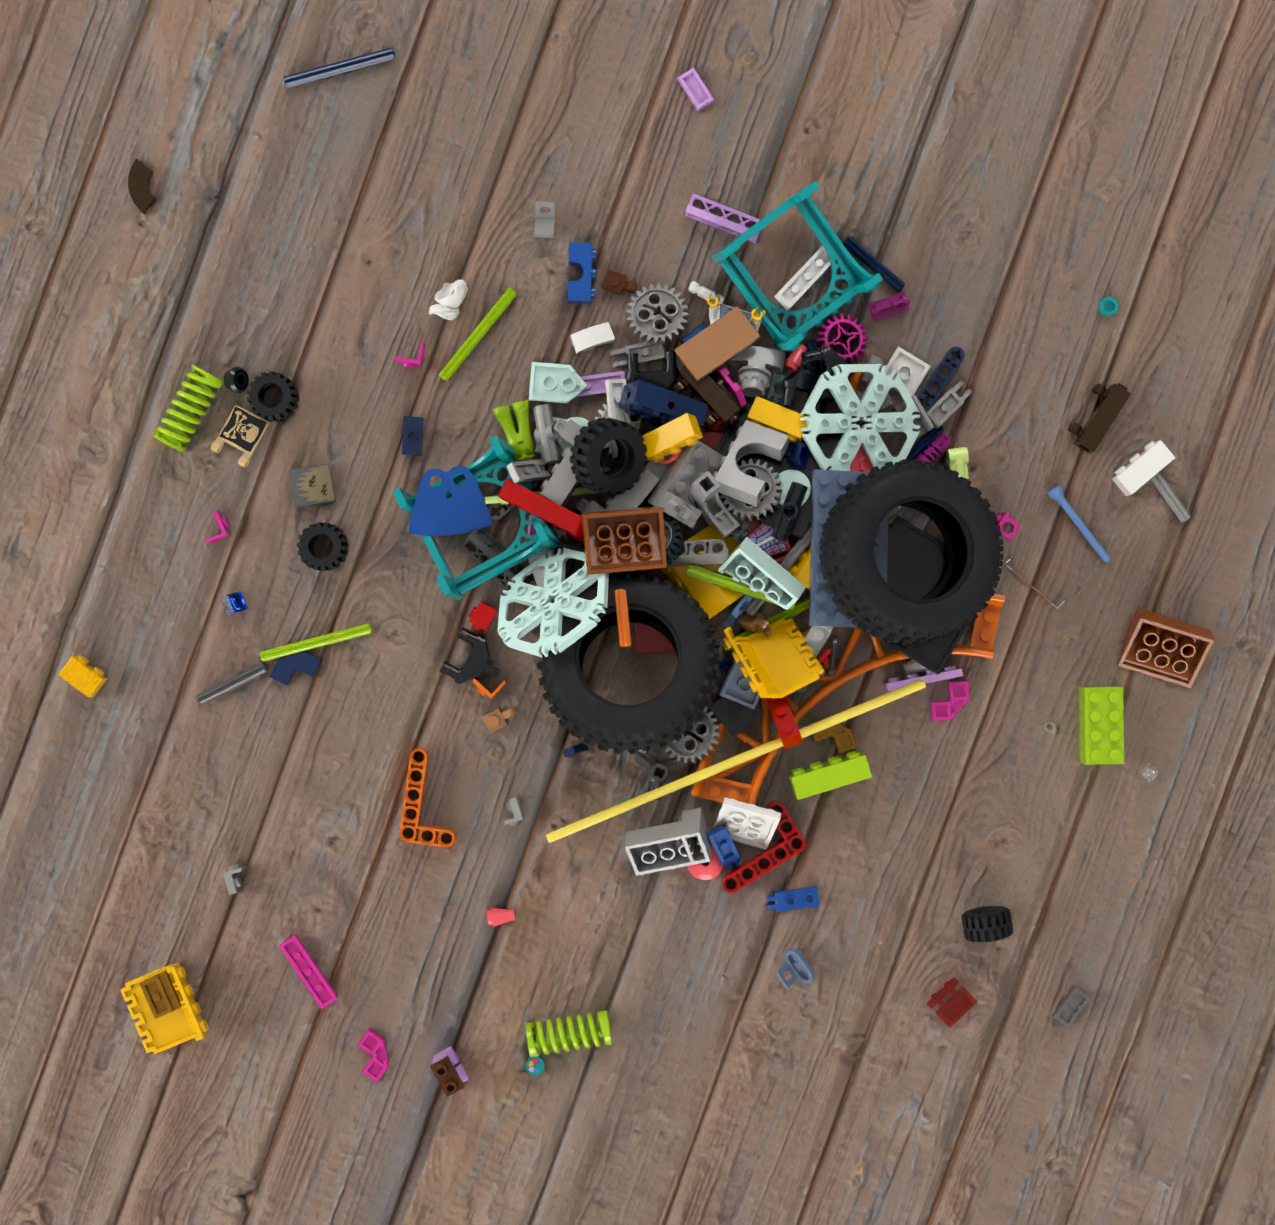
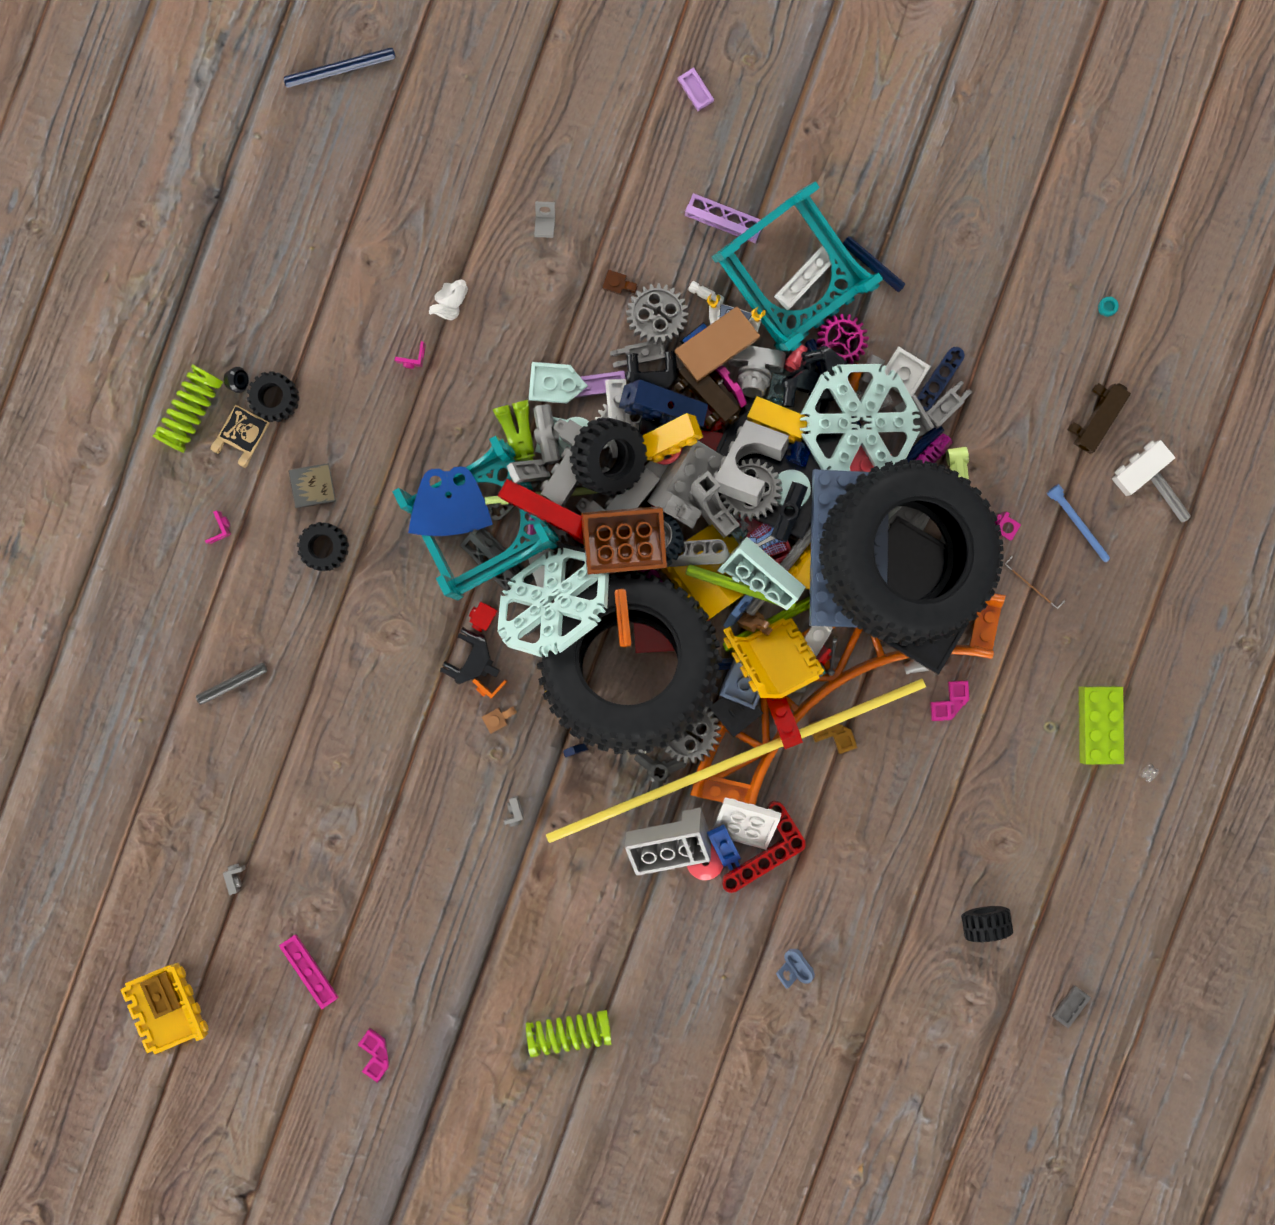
yellow brick [58,655,107,698] -> none
dark brown tile [128,159,156,214] -> none
clear blue tile [221,591,248,615] -> none
lime axle [260,623,372,662] -> none
dark blue tile [269,651,322,685] -> none
orange beam [399,747,457,847] -> none
dark blue plate [402,416,424,456] -> none
reddish brown hips [430,1046,469,1097] -> none
lime axle [439,287,517,381] -> none
coral cone [486,908,515,927] -> none
teal tile [526,1056,545,1076] -> none
blue arch [568,242,596,304] -> none
white slope [570,322,615,353] -> none
blue hinge [766,886,820,912] -> none
lime brick [787,750,872,800] -> none
magenta hinge [868,292,910,322] -> none
lavender plate [884,665,963,691] -> none
clear red plate [927,977,977,1028] -> none
dark orange slope [1118,607,1215,688] -> none

